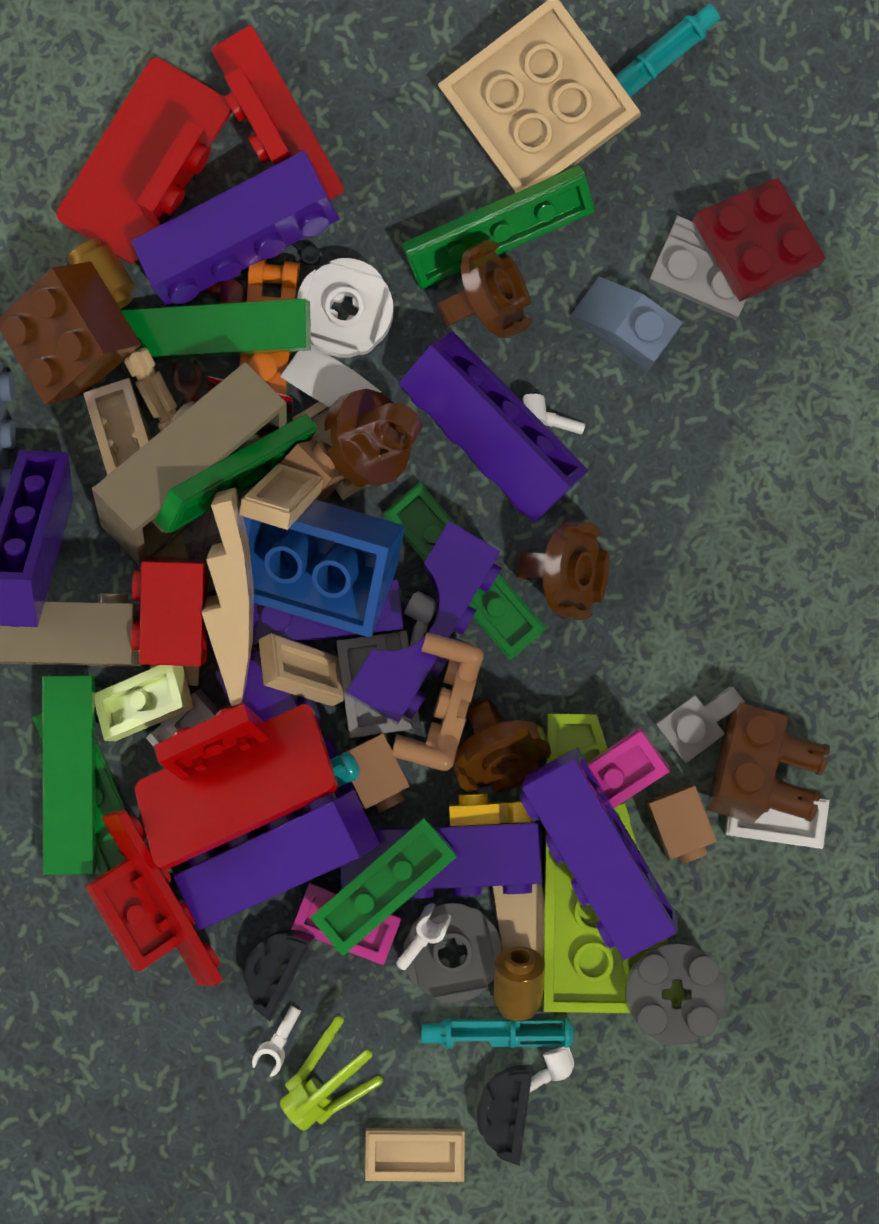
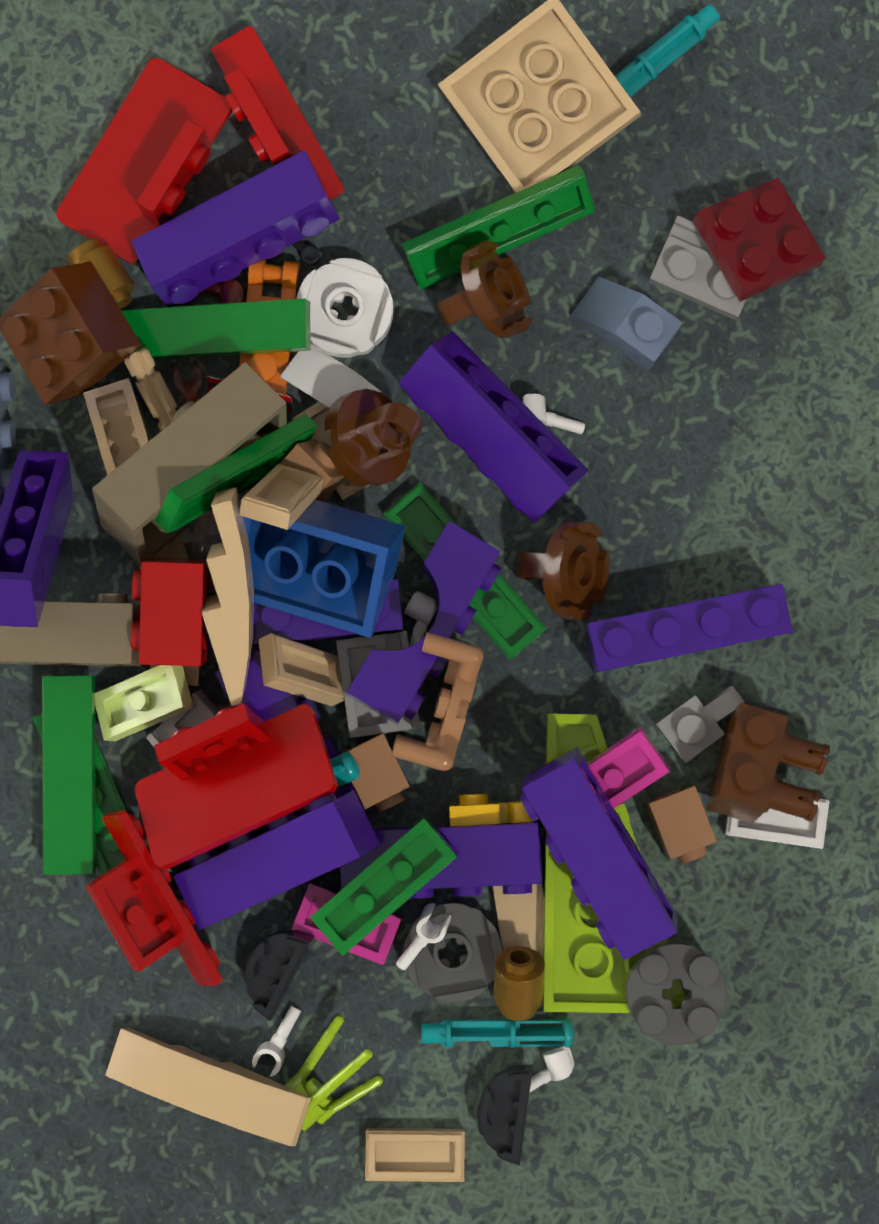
reddish brown tile [453,697,551,794] -> none
none -> tan slope [105,1028,312,1147]
none -> dark purple brick [584,584,793,673]

